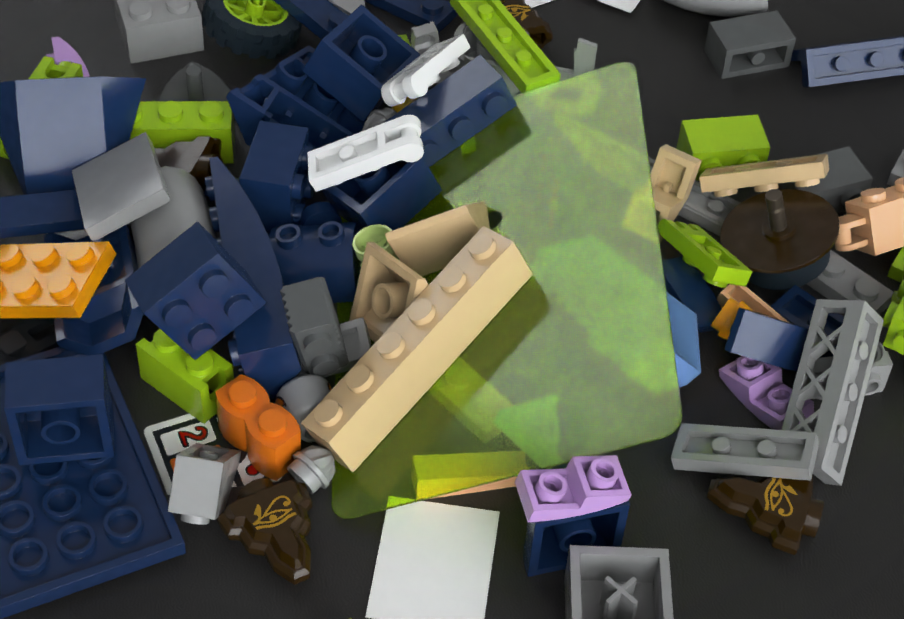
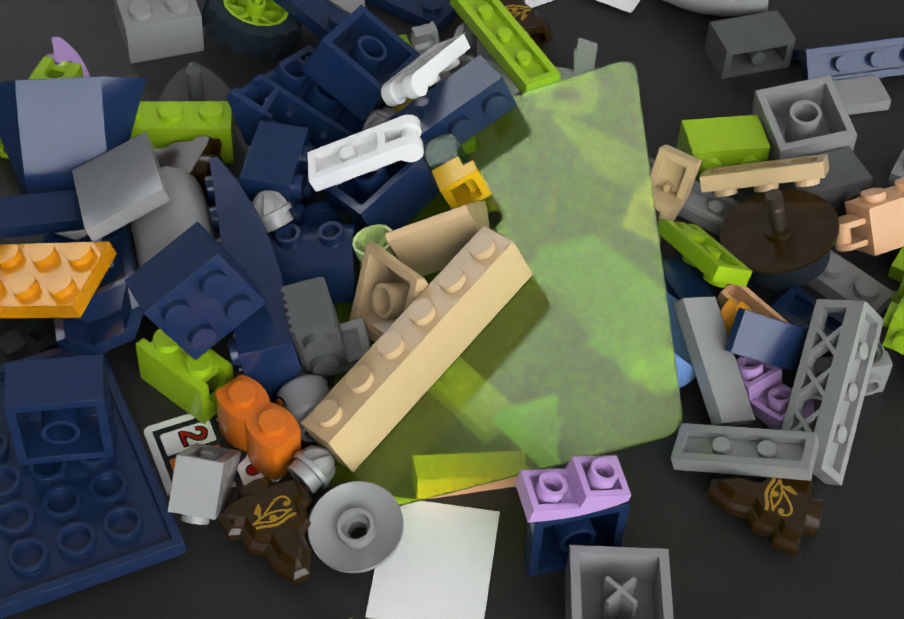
none -> light grey plate [252,190,293,233]
none -> light grey dish [308,481,404,573]
none -> yellow leg [424,134,492,209]
none -> light grey tile [673,297,756,426]
none -> light grey brick [751,75,857,161]
none -> light grey tile [833,75,891,115]

